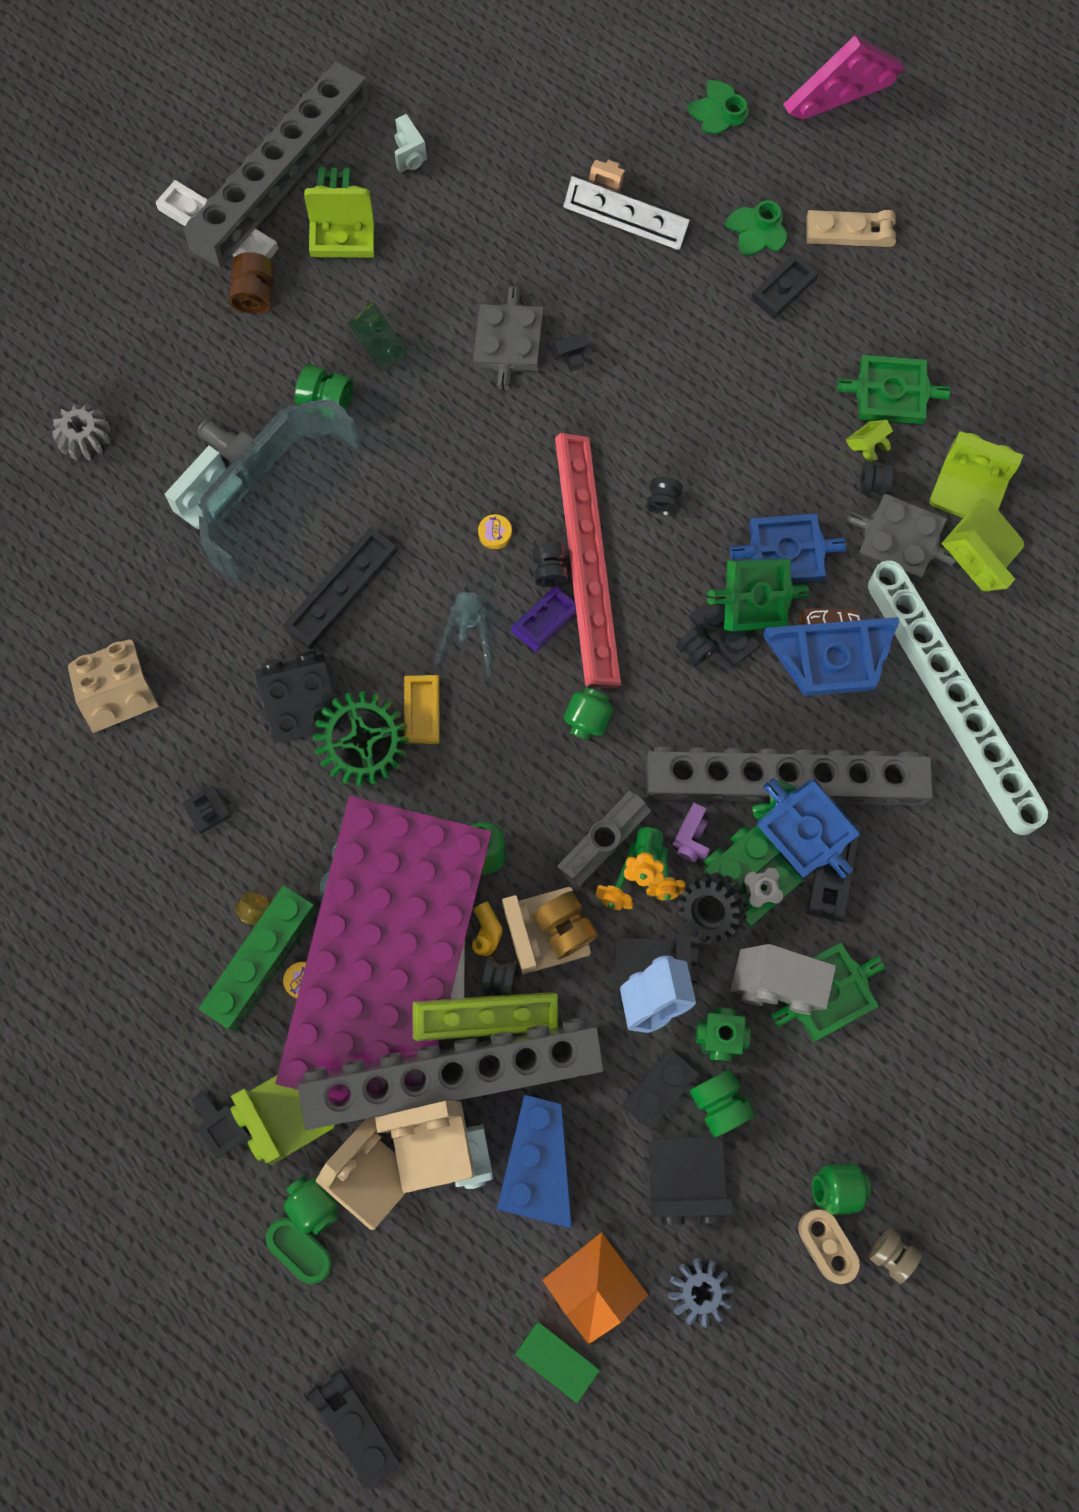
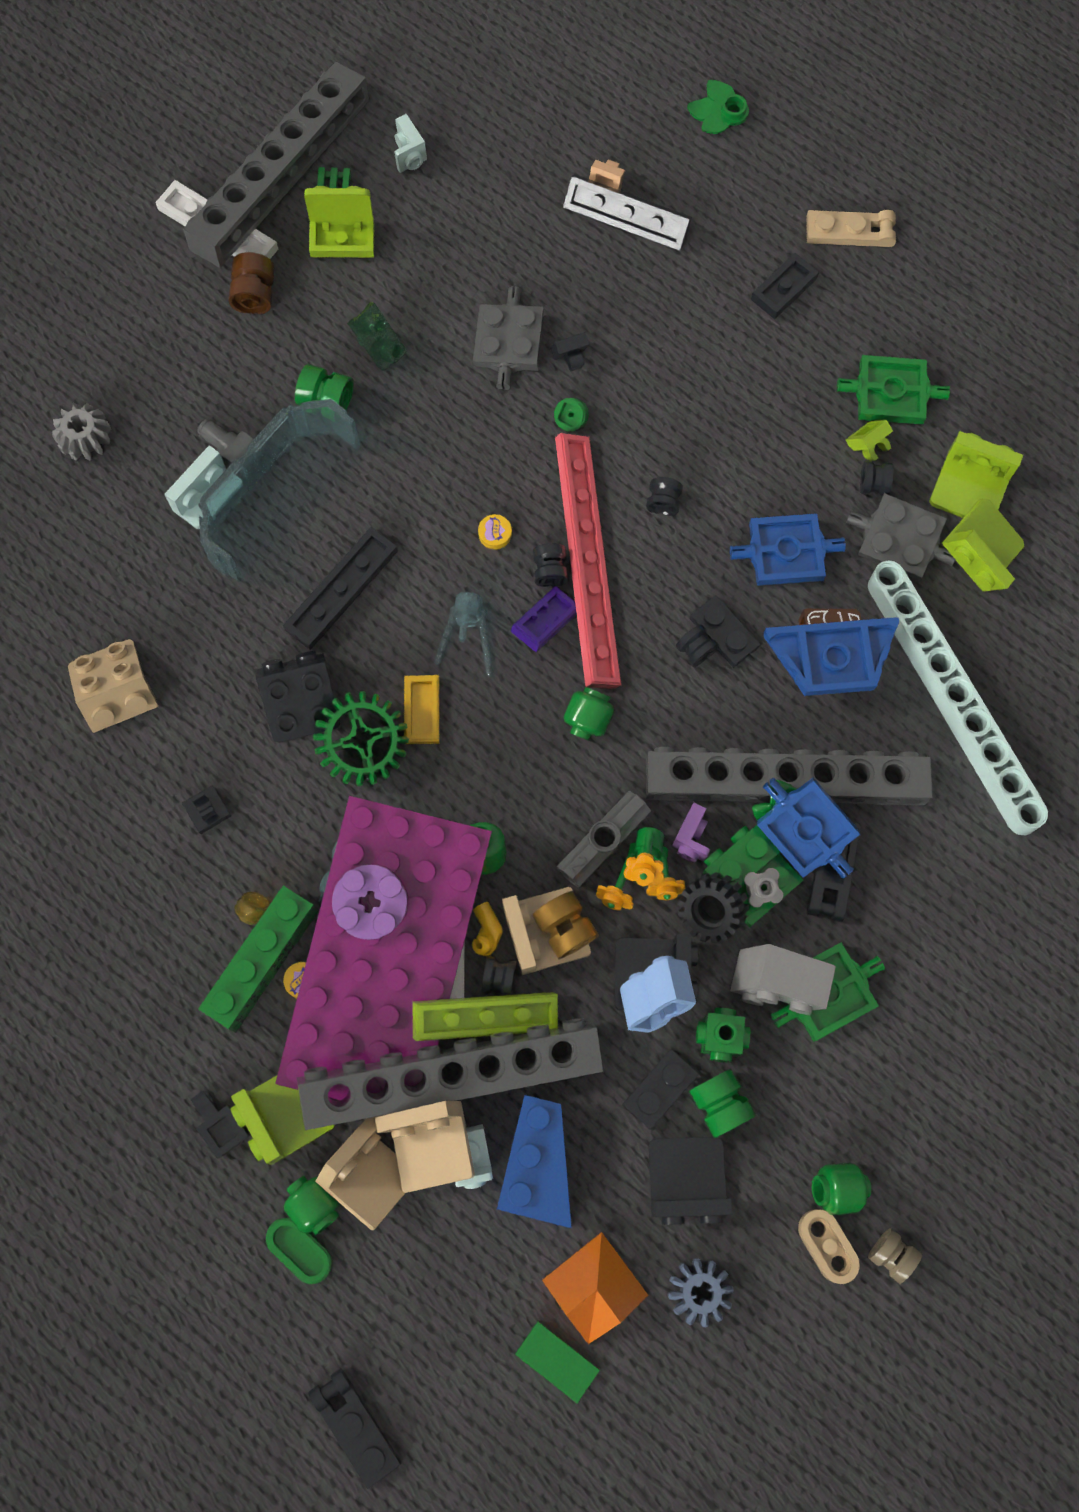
green plate [707,558,809,631] -> none
green plate [725,200,787,255] -> none
dark pink plate [783,35,905,120] -> none
none -> medium lavender plate [332,864,408,940]
none -> green tile [554,398,589,431]

